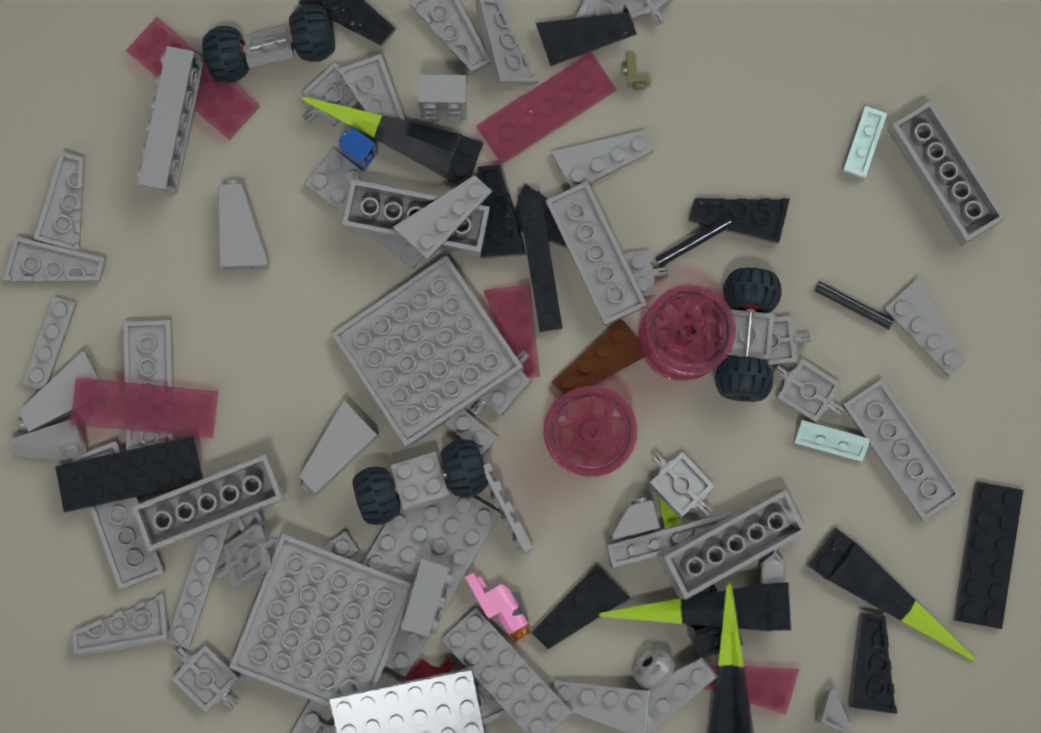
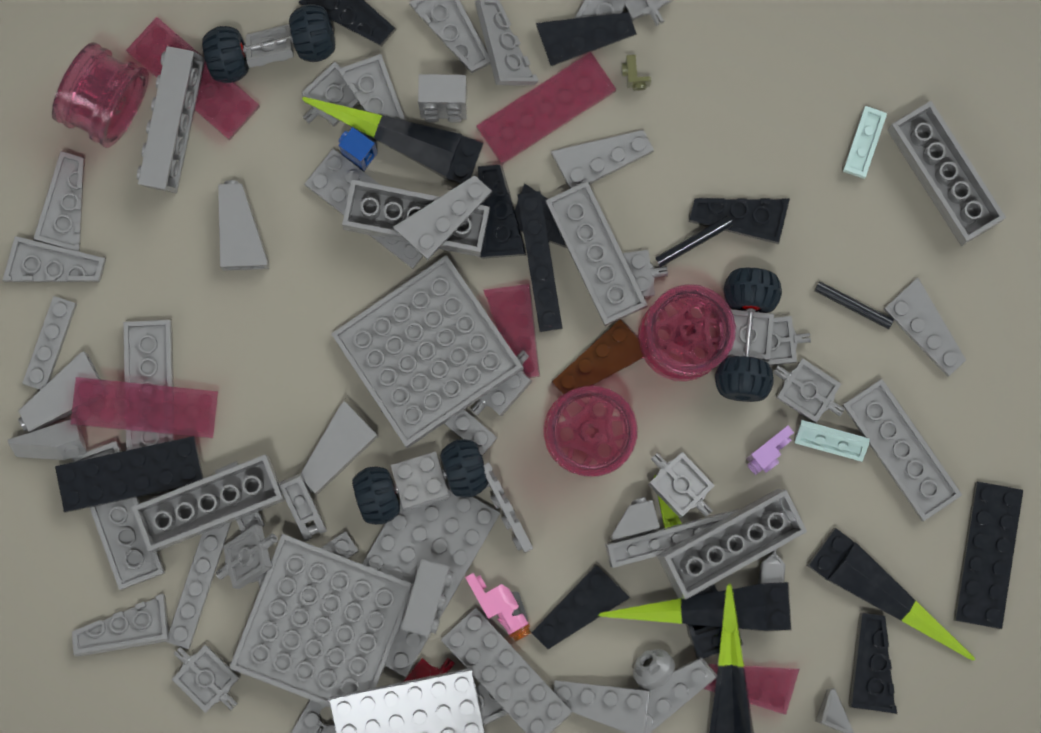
none -> clear pink wheel [52,42,149,148]
none -> light grey plate [278,474,327,541]
none -> lavender plate [746,426,794,475]

